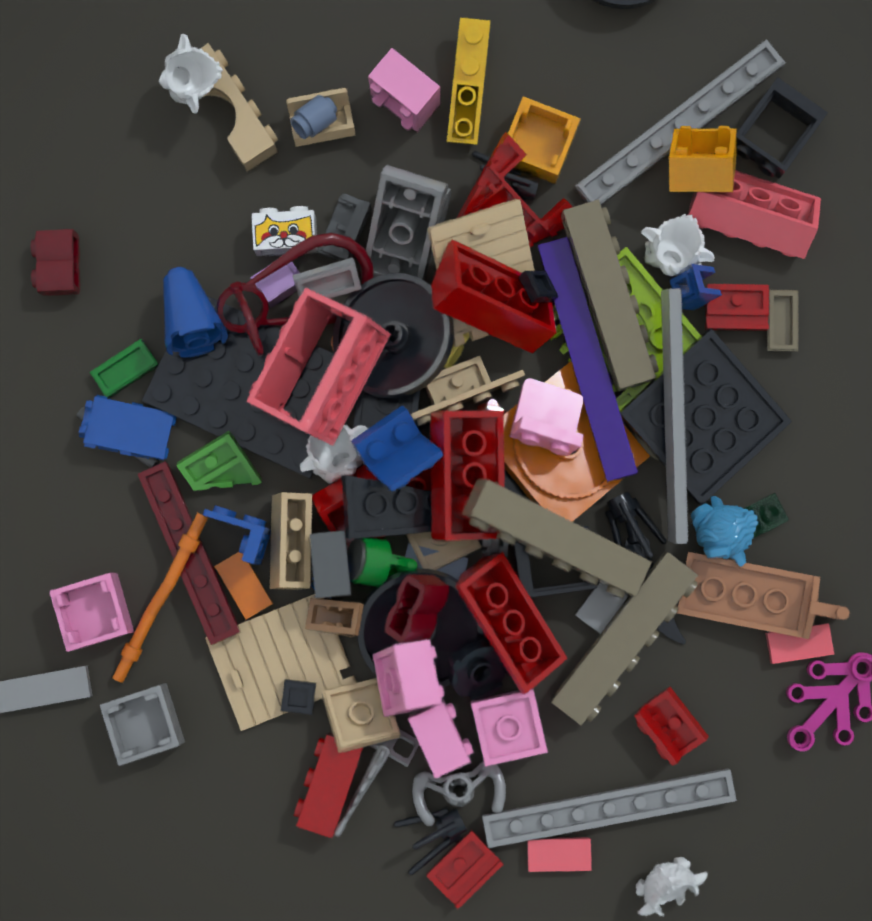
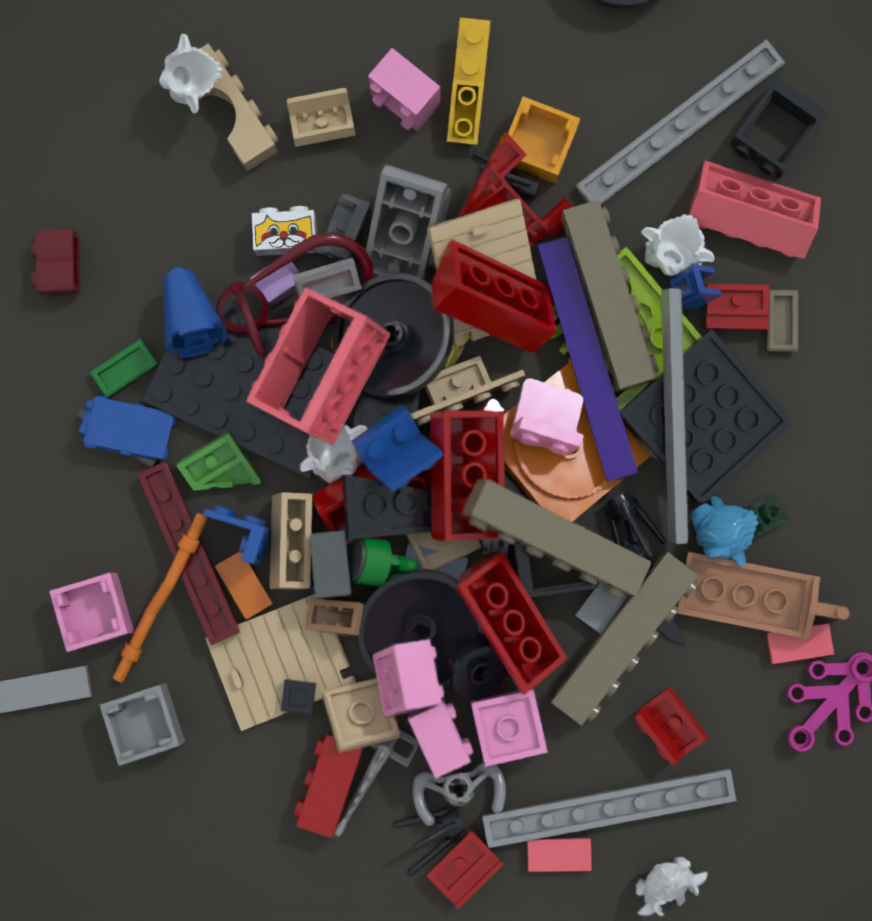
sand blue brick [290,95,337,139] -> none
dark red brick [385,575,449,643] -> none
black tile [519,270,559,303] -> none
light orange container [669,126,737,192] -> none

